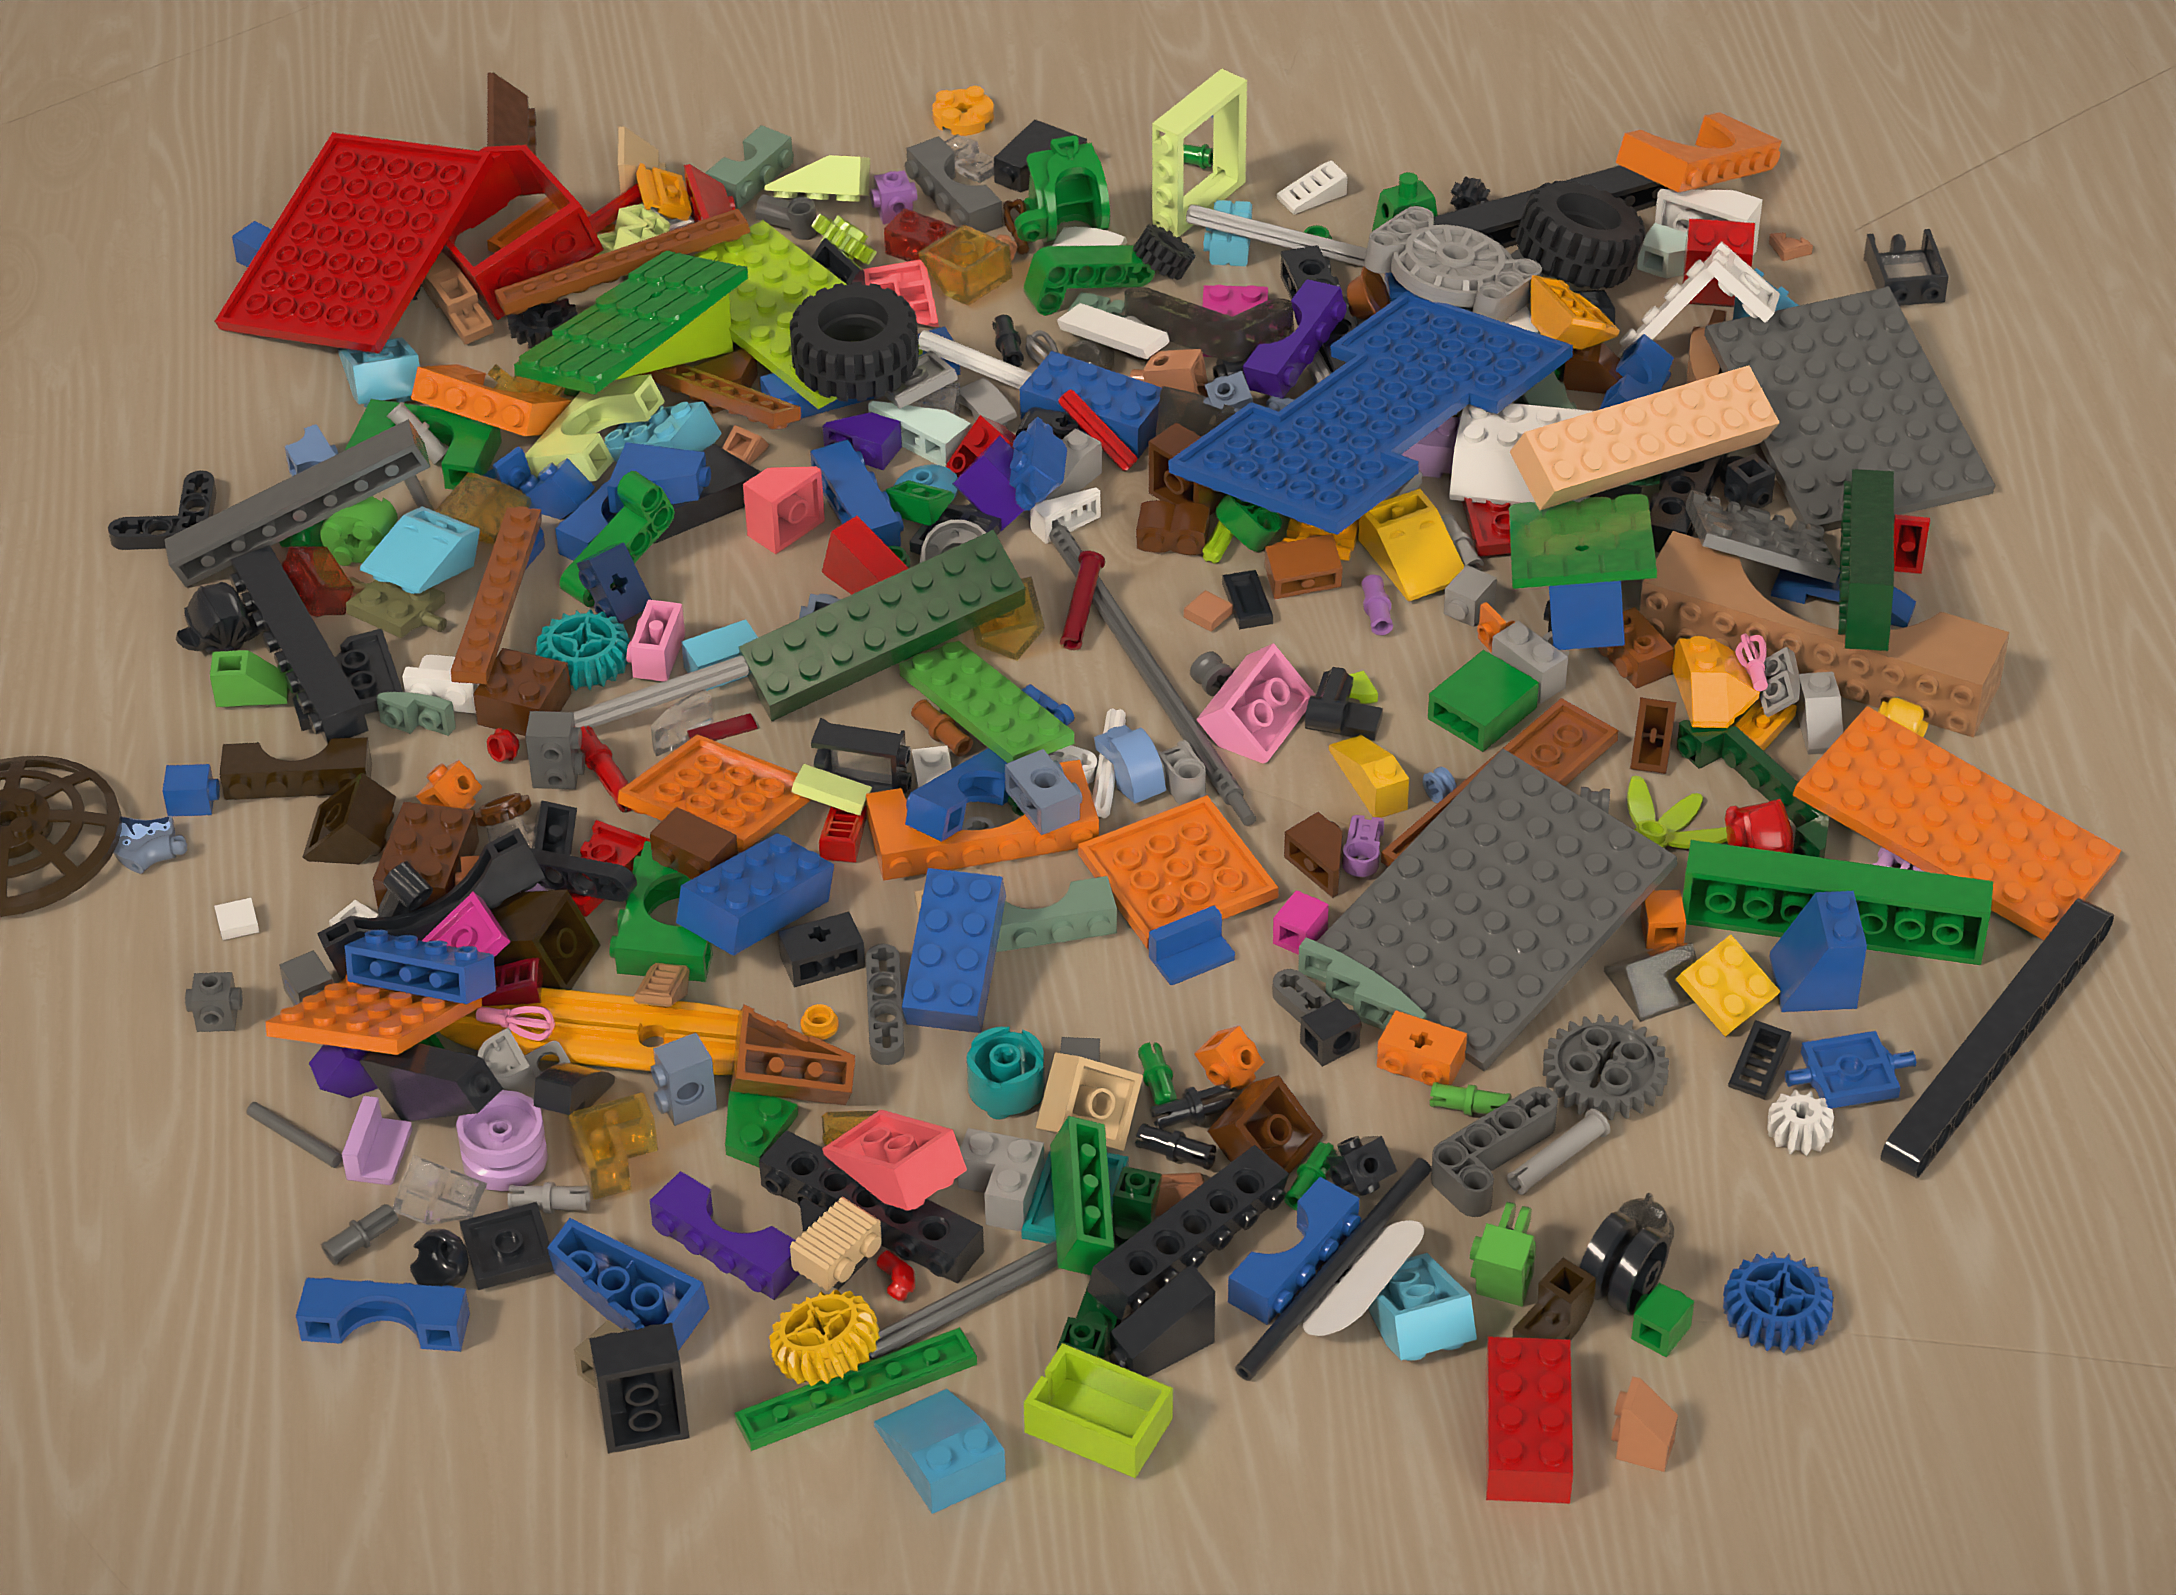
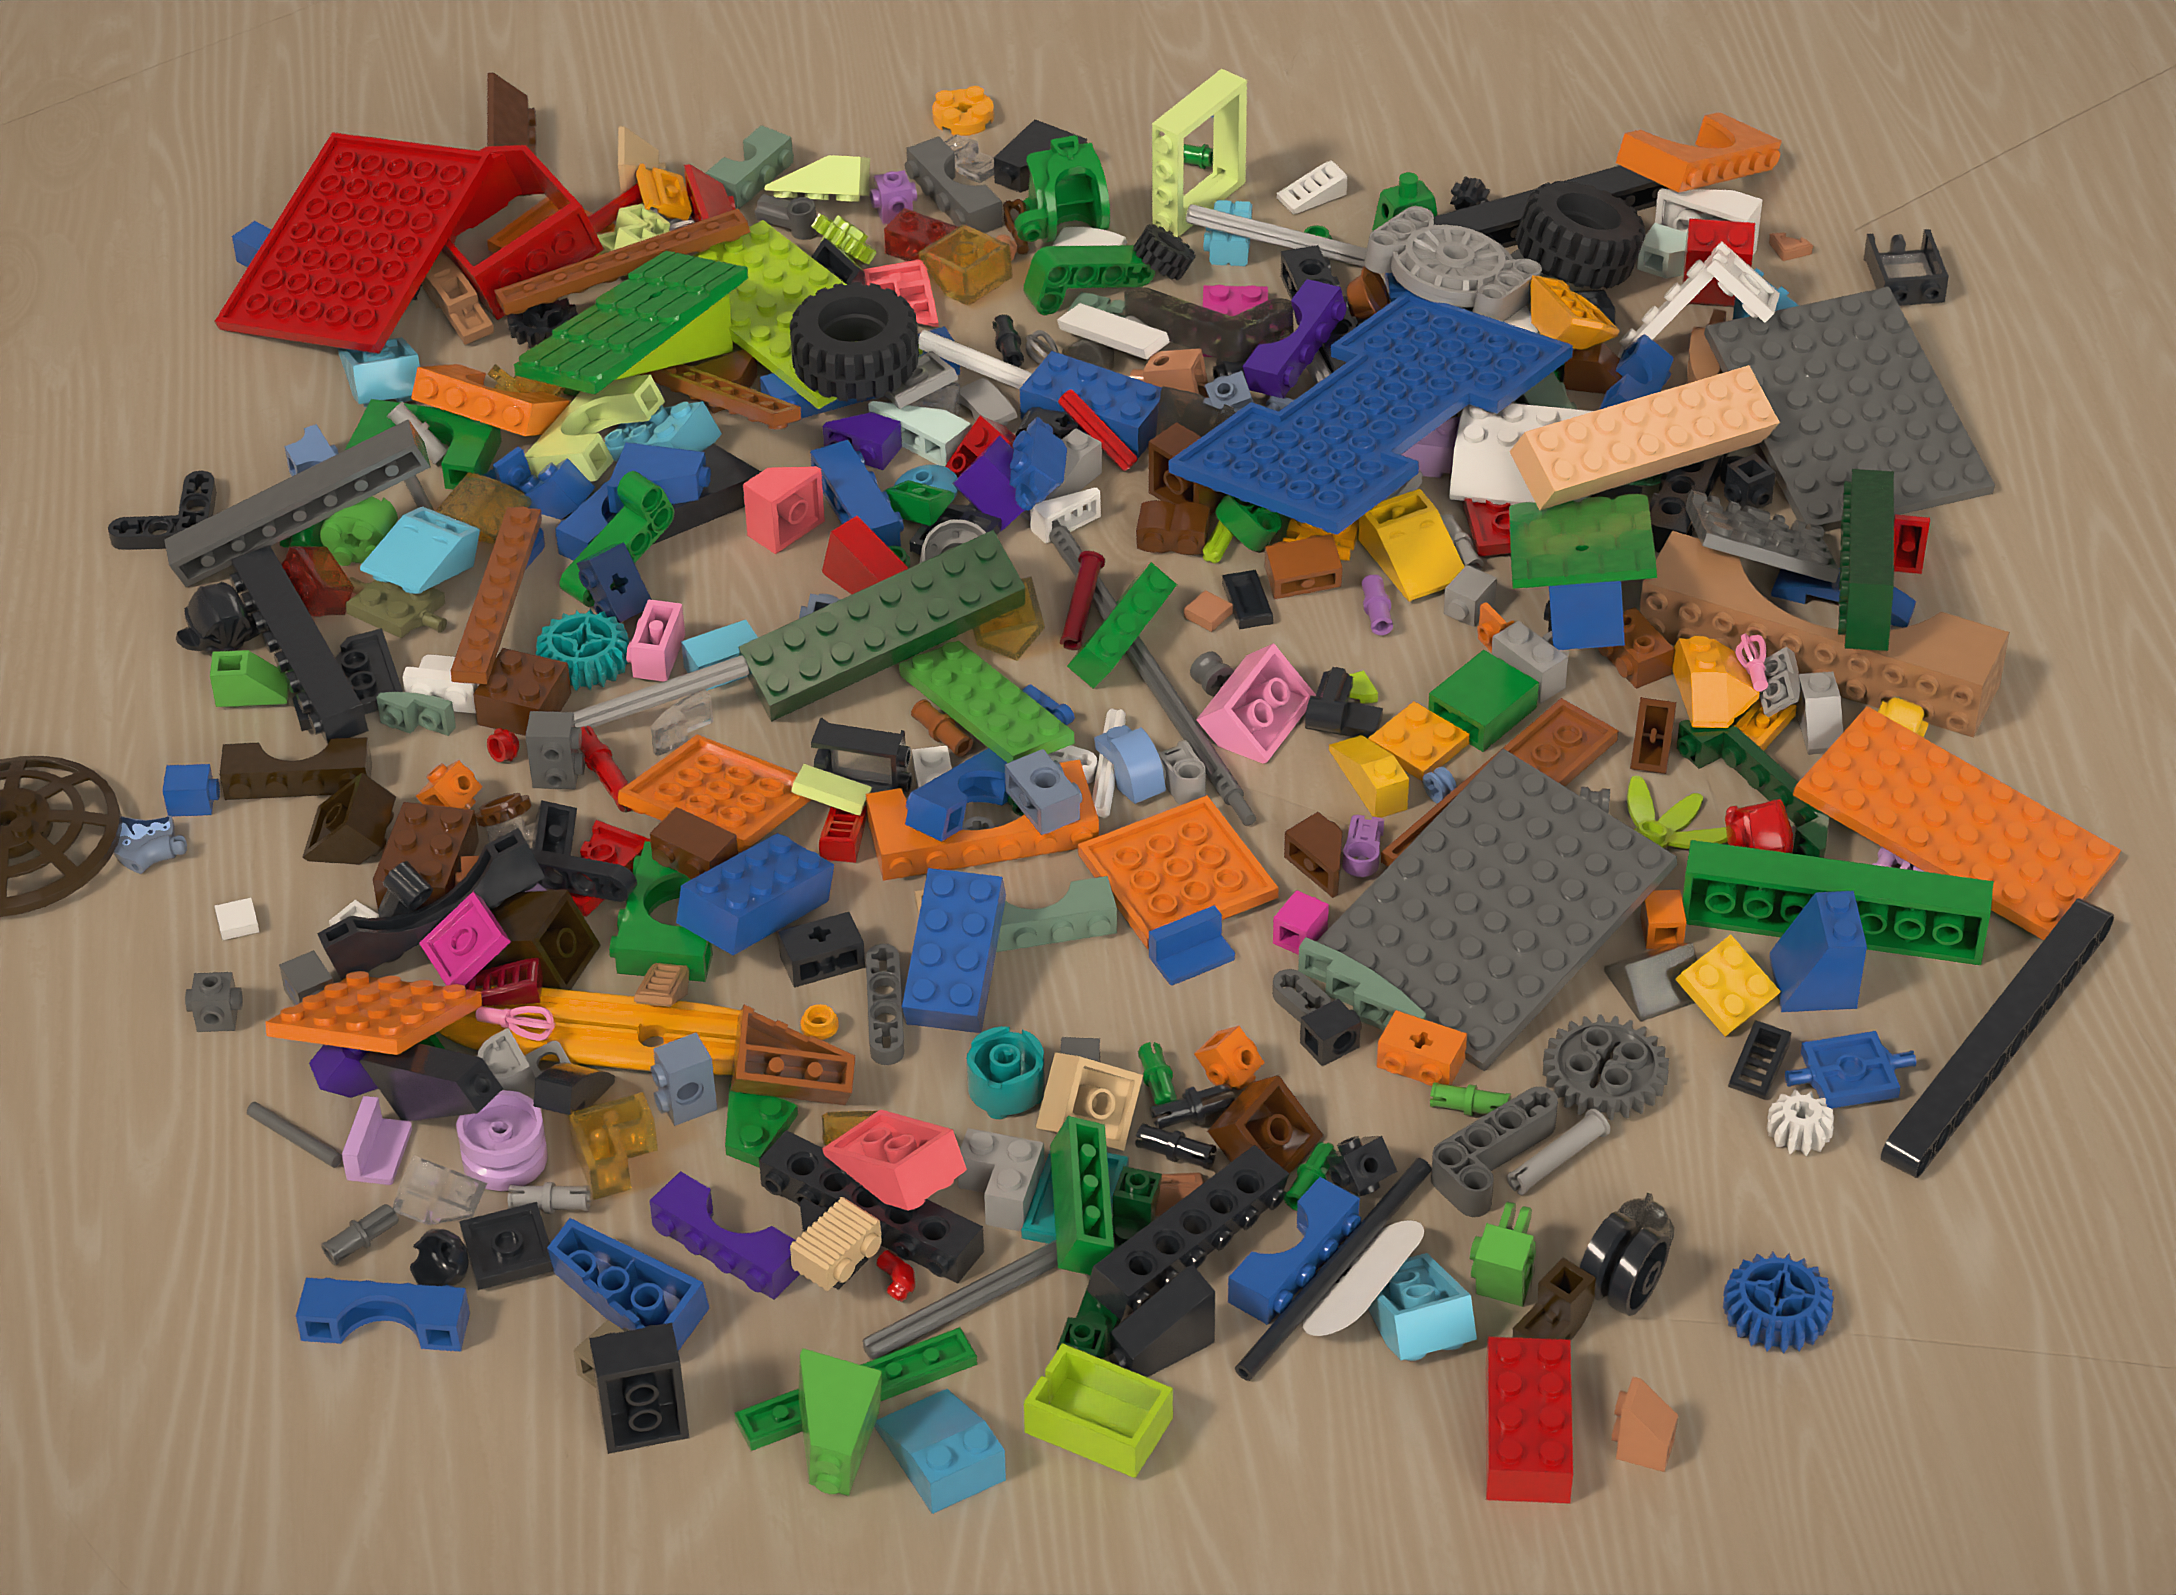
blue brick [345,930,496,1004] -> none
dark red window [686,713,758,741] -> none
nougat slope [722,425,769,465] -> none
yellow gear [769,1289,880,1386] -> none
green brick [1631,1282,1695,1357] -> none
none -> bright green slope [798,1348,882,1496]
none -> green arch [1067,562,1178,689]
none -> light orange plate [1368,701,1469,781]

